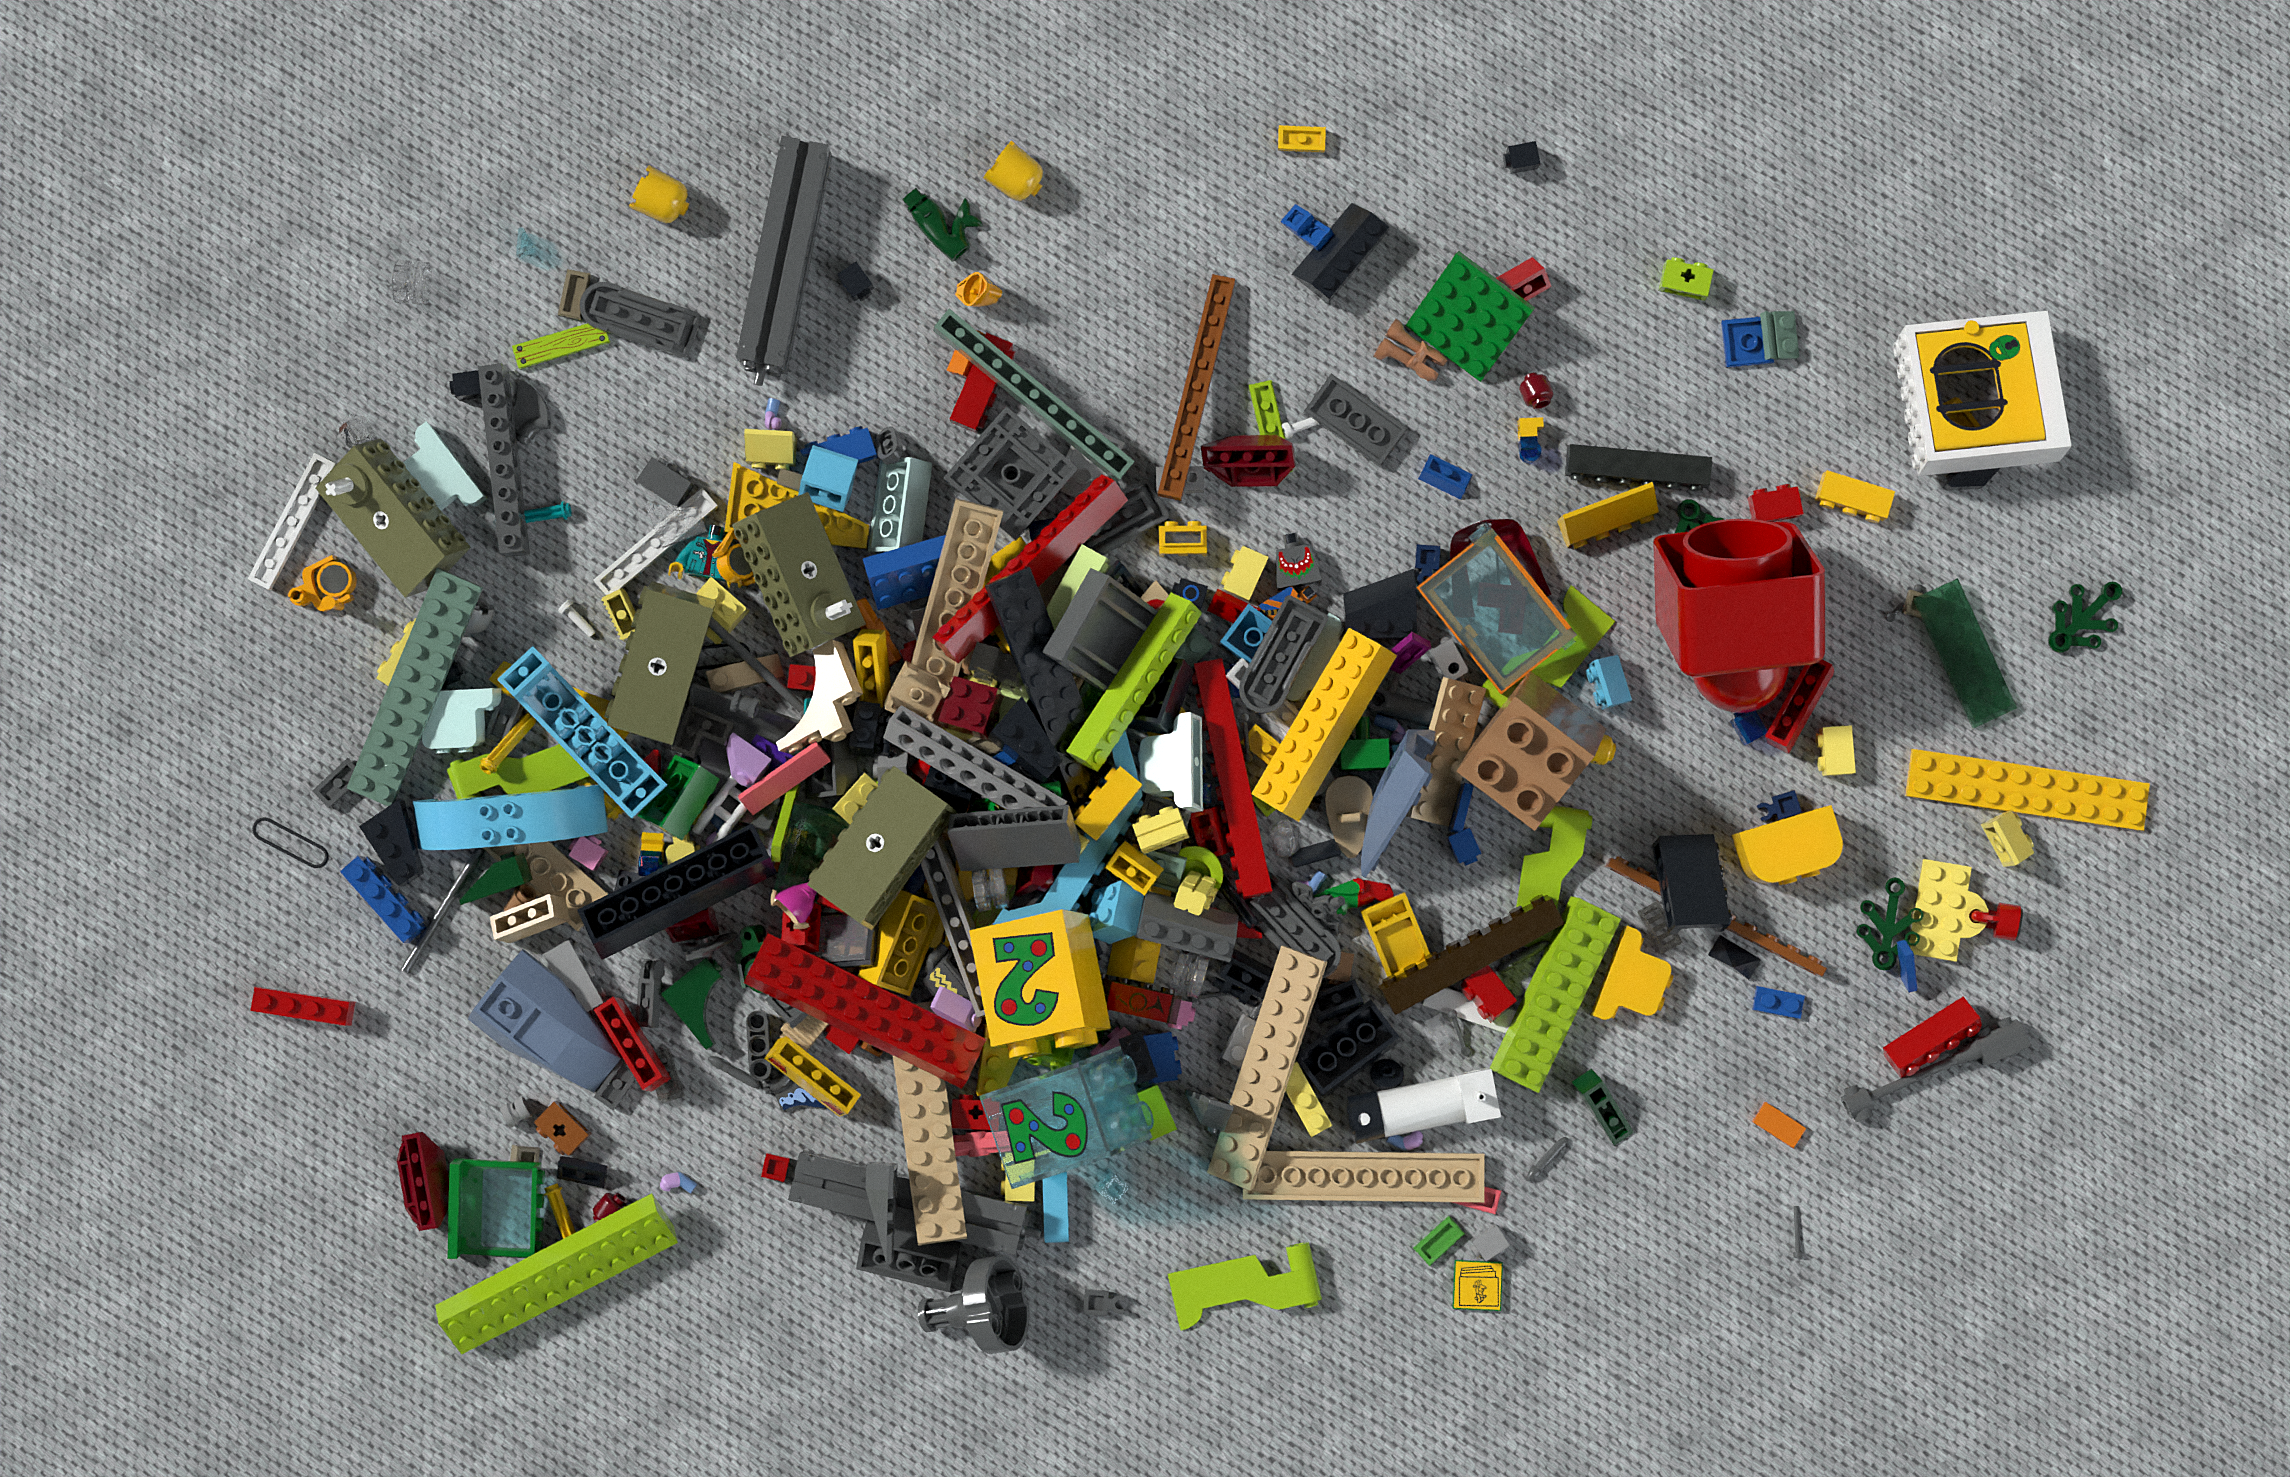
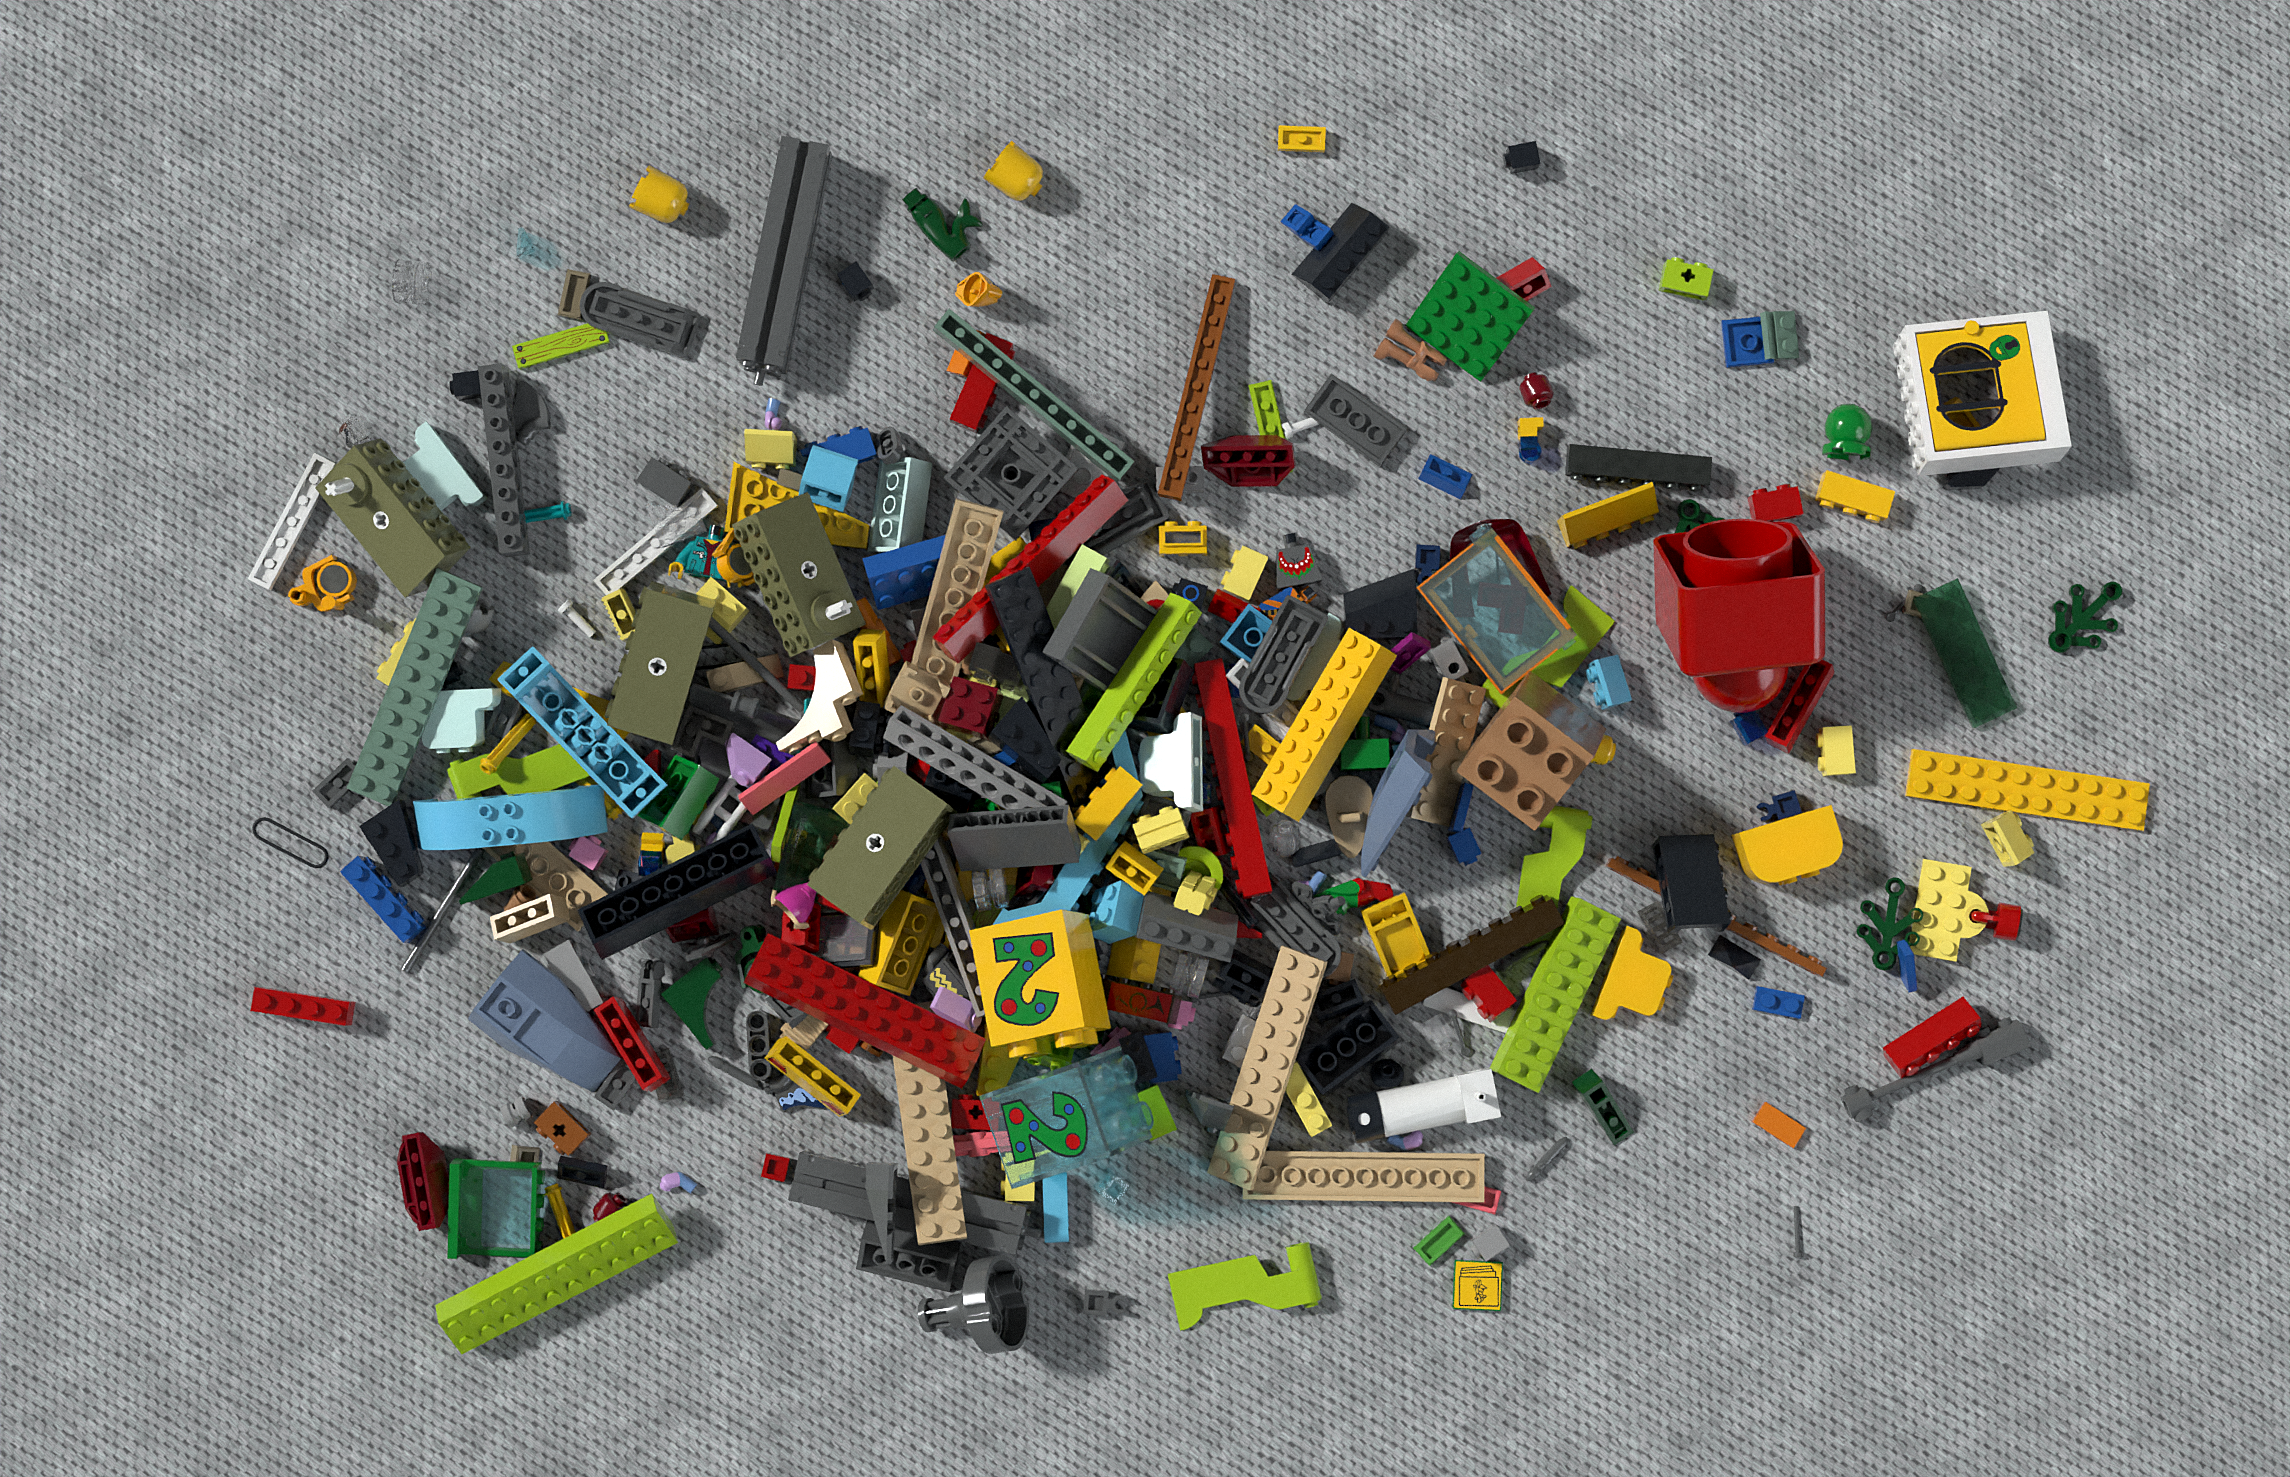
none -> green tile [1822,404,1873,460]

